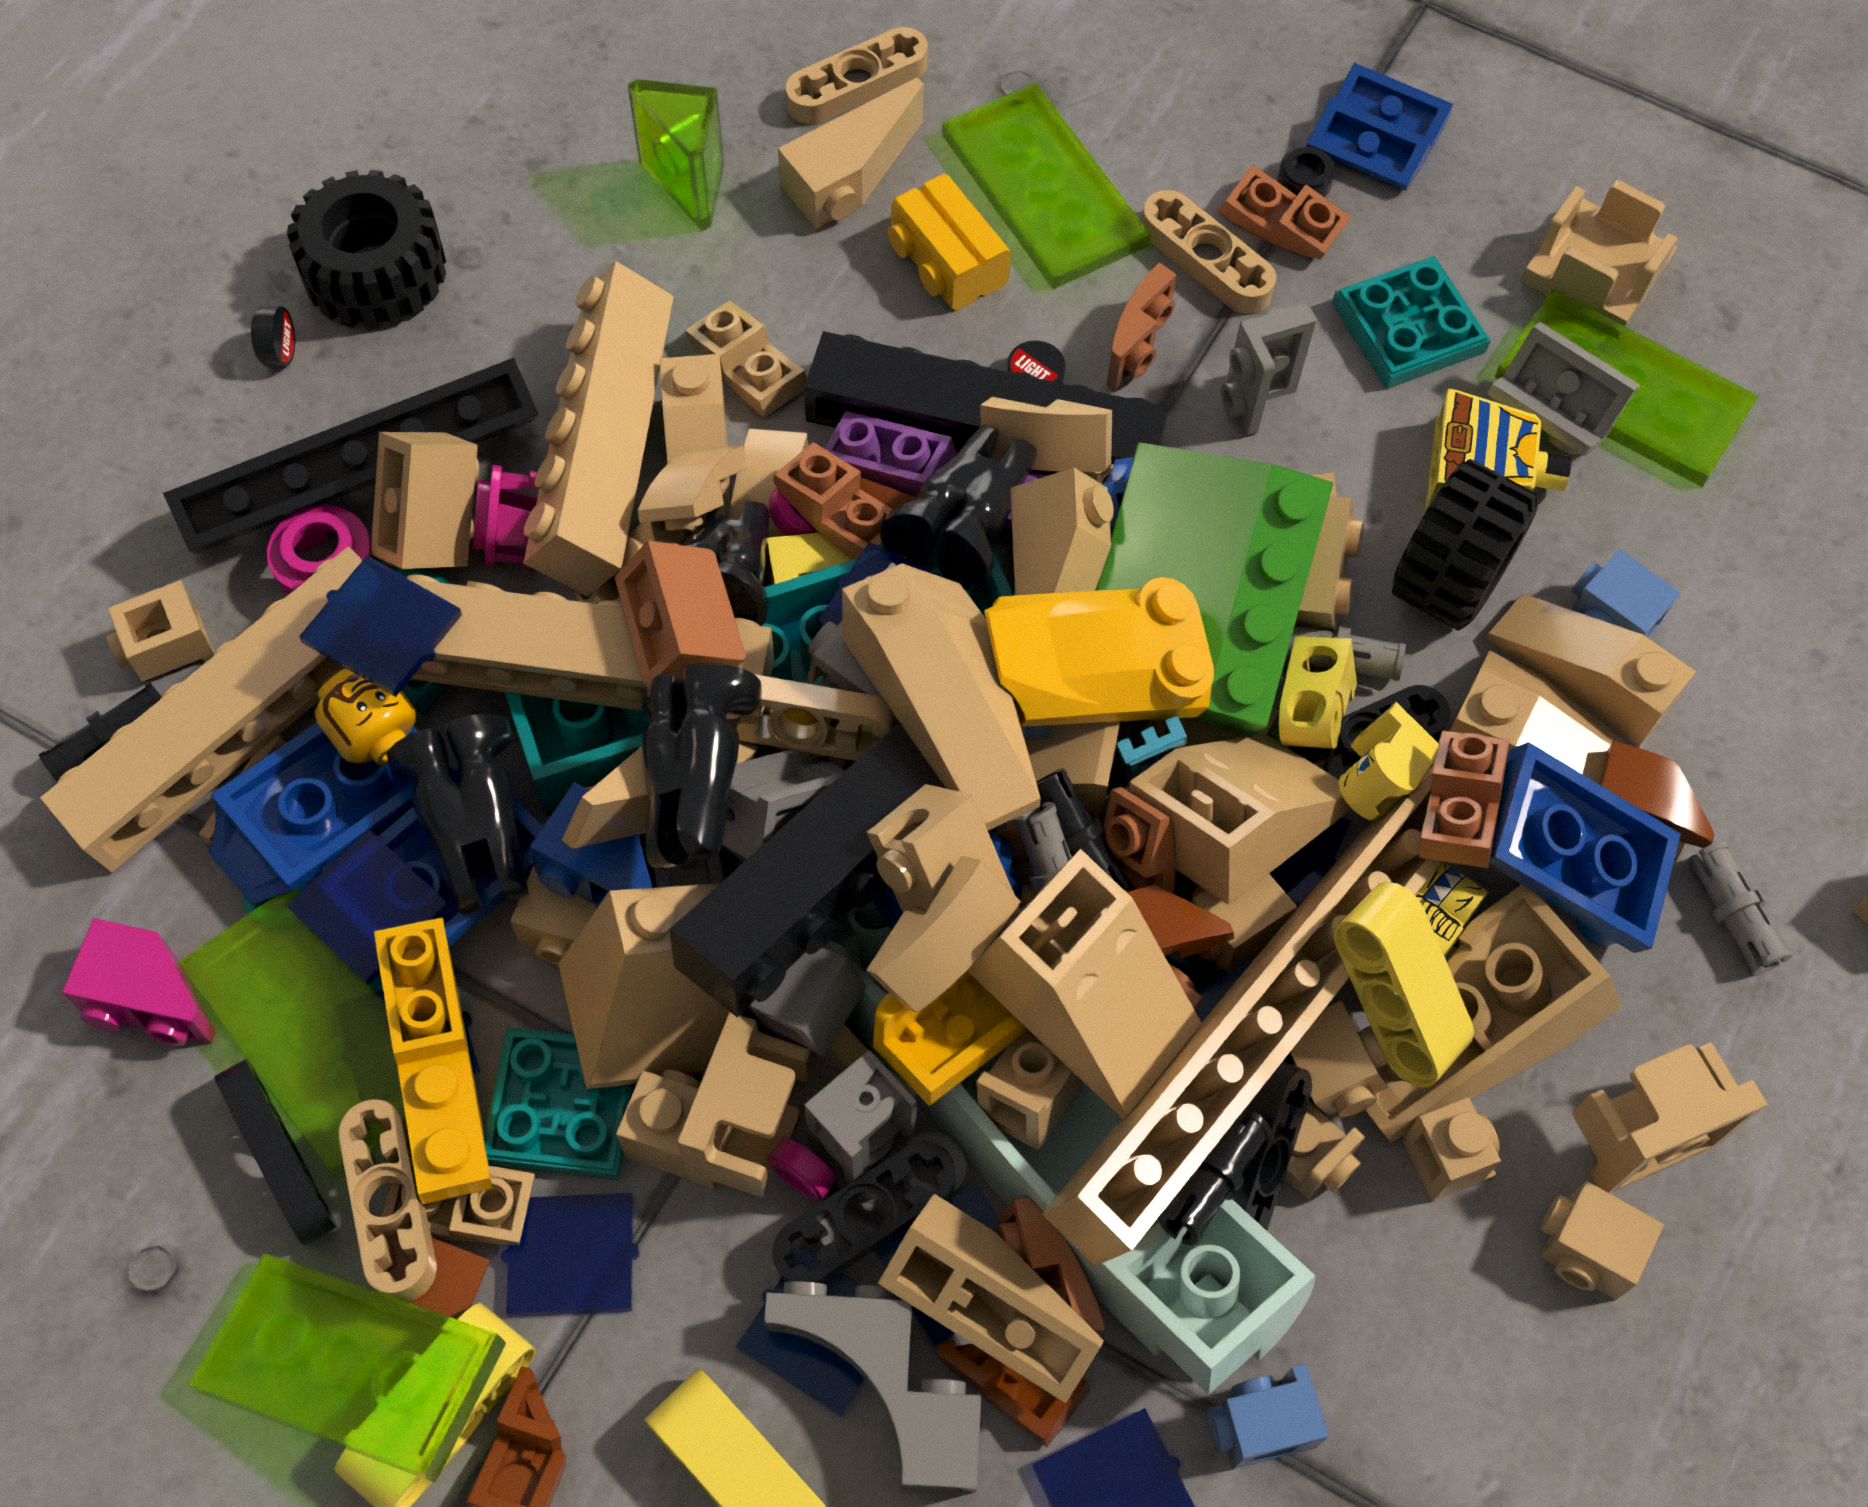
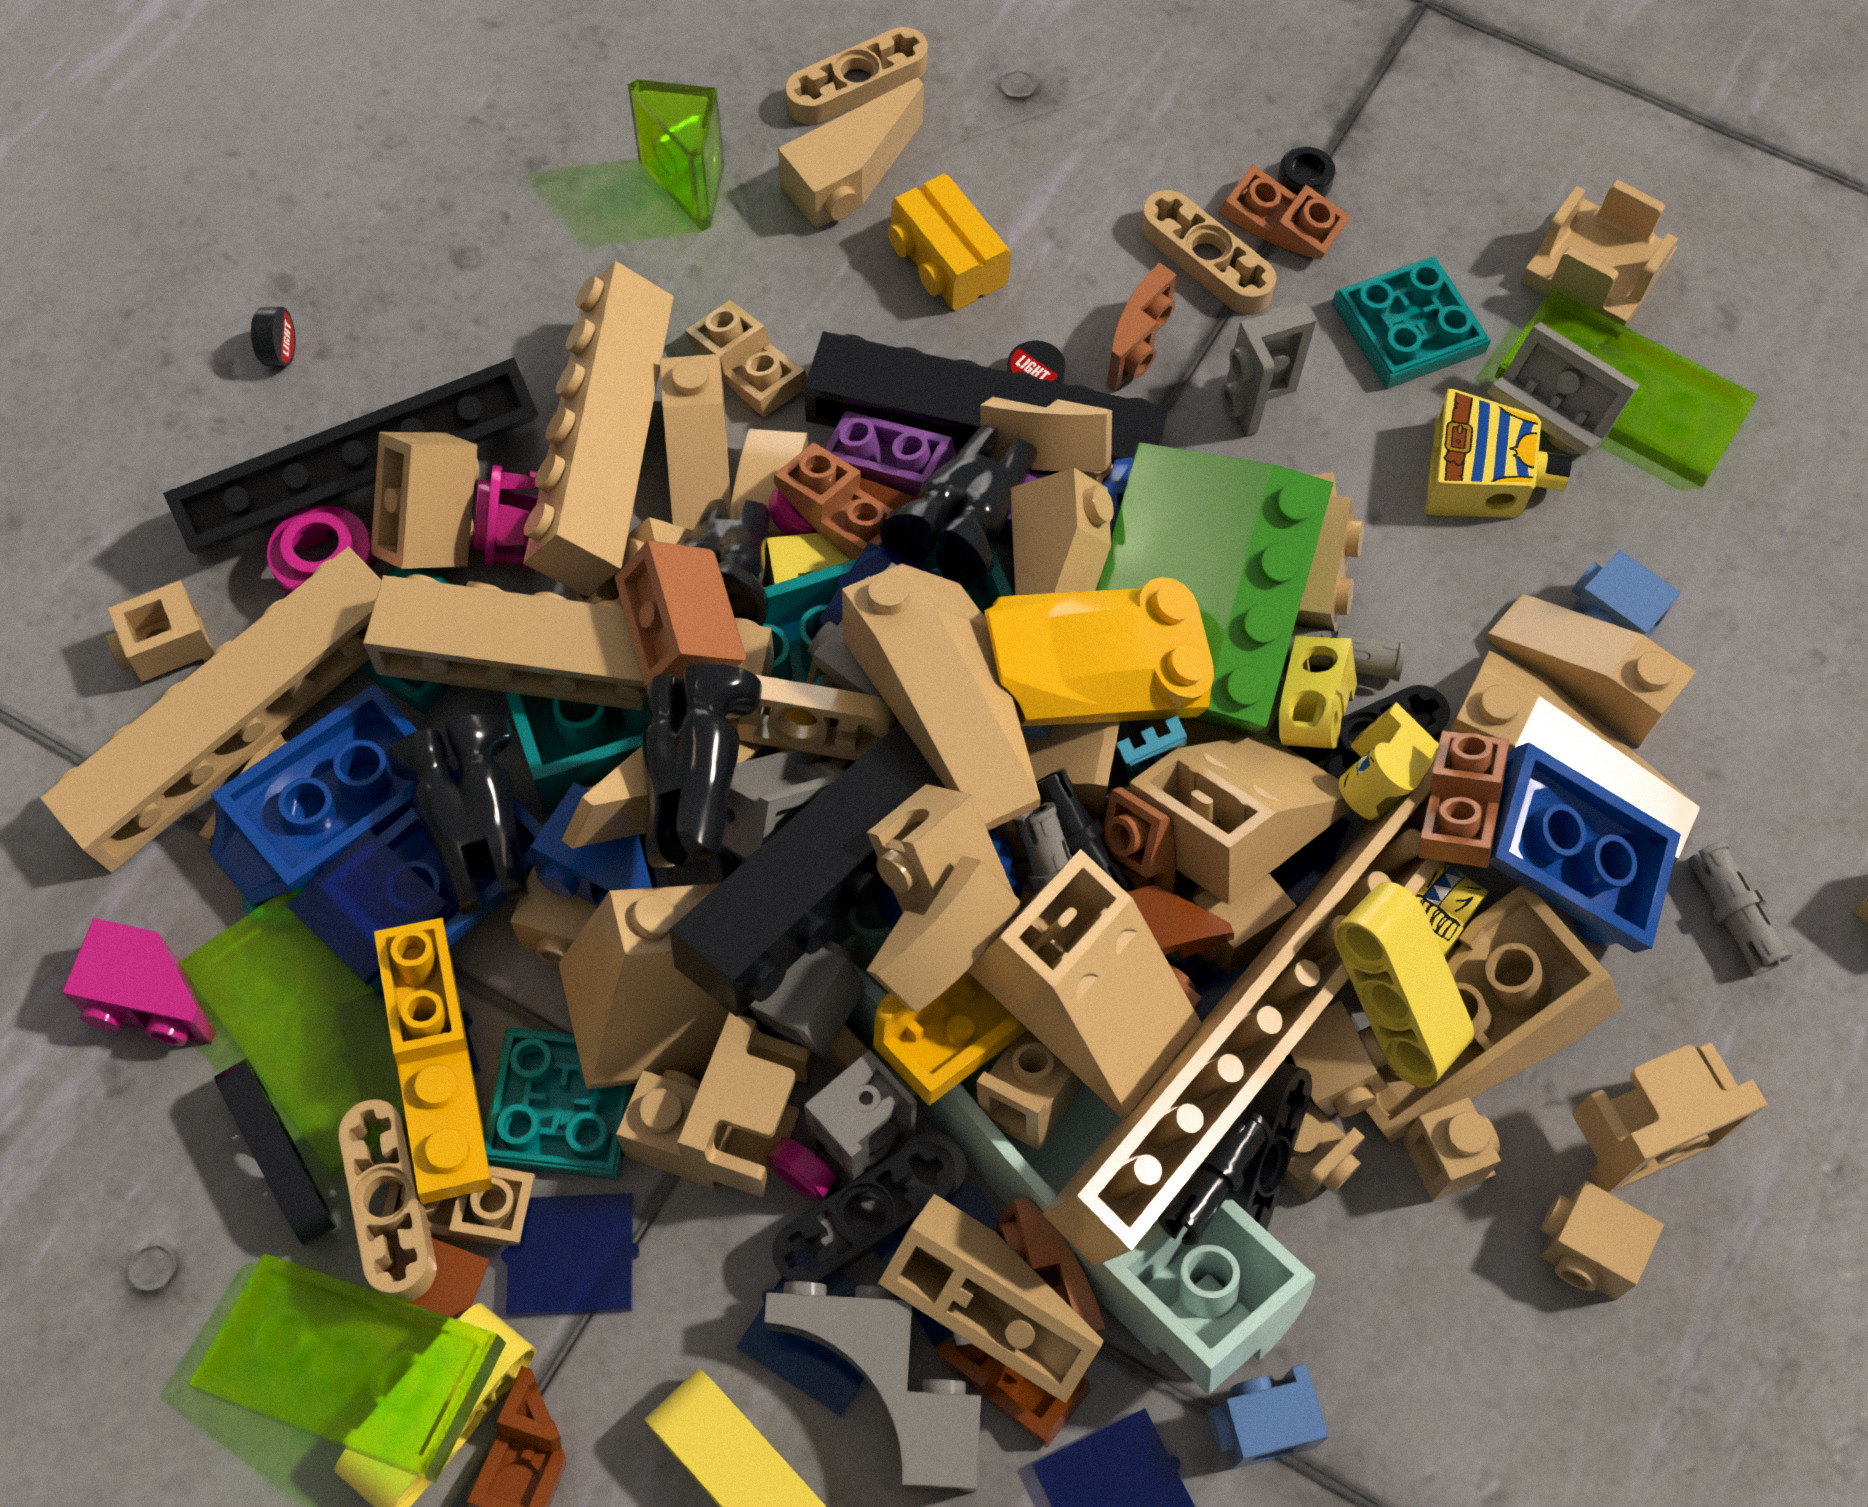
black pin [38,683,162,782] -> none
black tyre [287,170,446,329] -> none
clear blue piece [299,556,462,697] -> none
yellow head [315,665,416,765] -> none
tan slope [637,445,747,530] -> none
clear neon green tile [942,82,1151,290] -> none
blue slope [1306,62,1453,191] -> none
black tyre [1392,459,1538,631] -> none
dark orange slope [1599,740,1714,848] -> none

